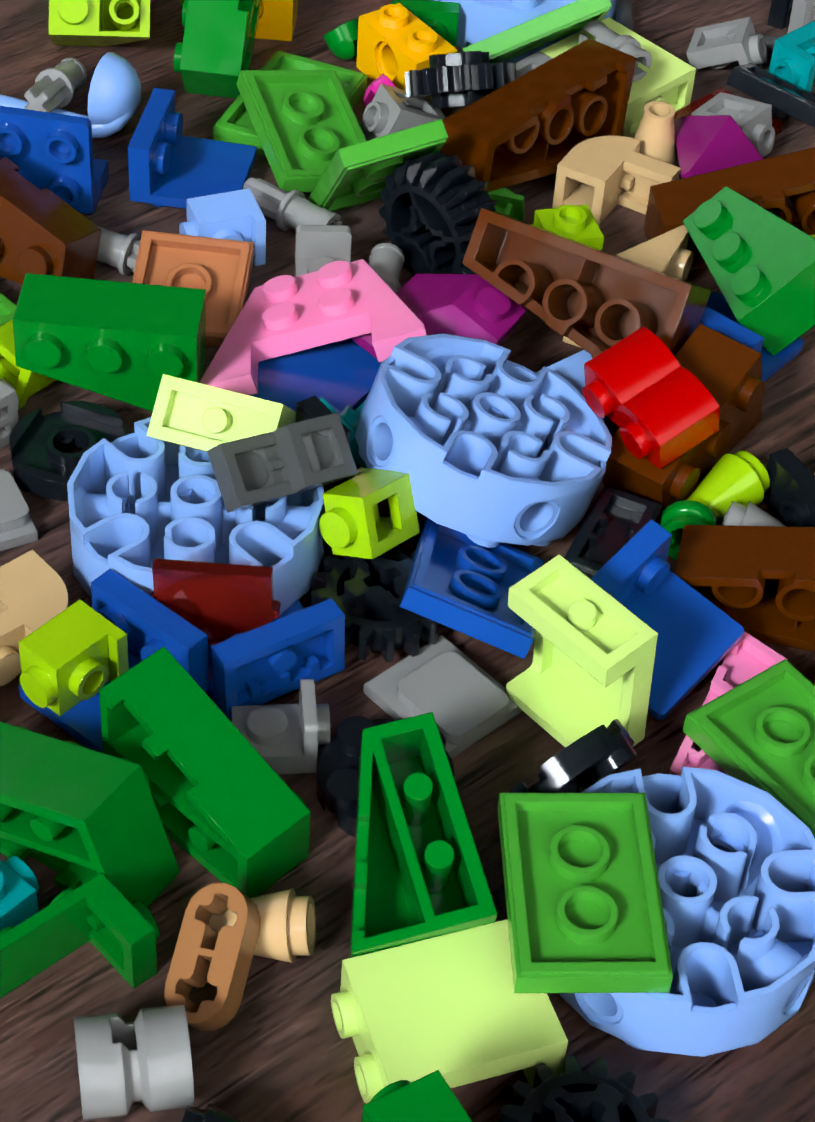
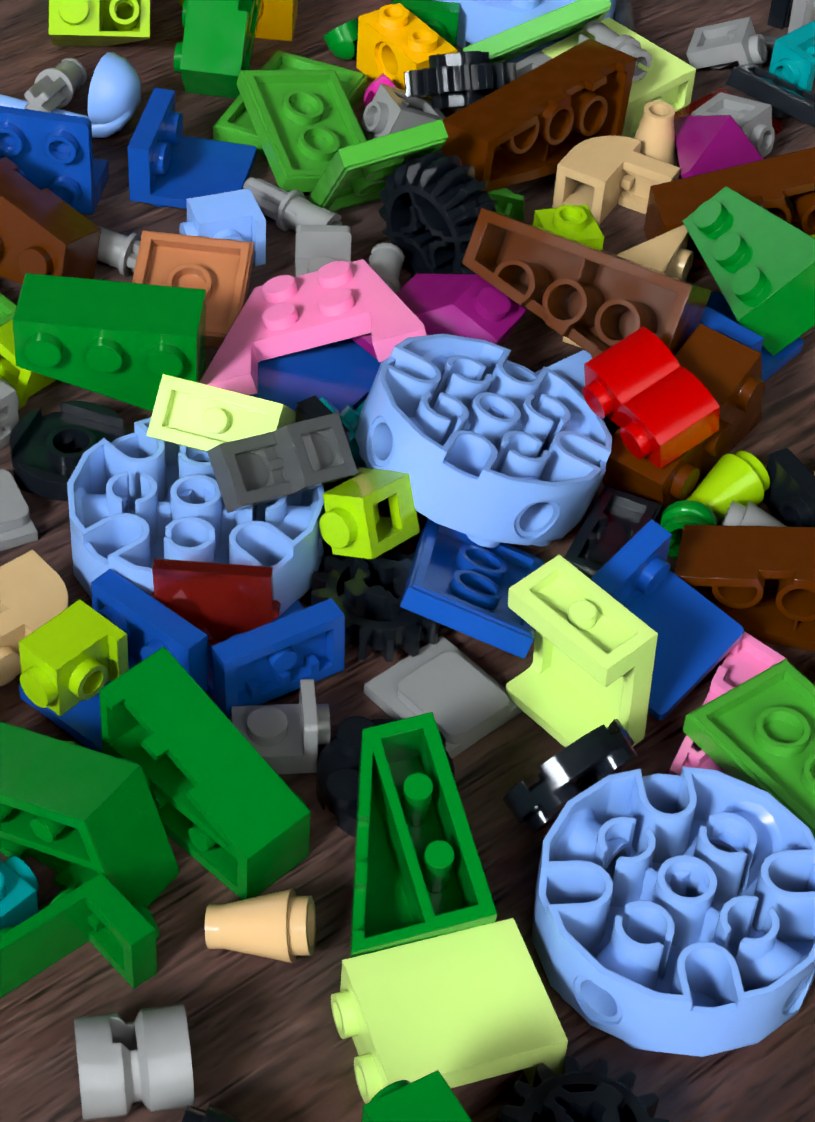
medium nougat beam [164,883,261,1031] -> none
bright green tile [497,793,673,993] -> none

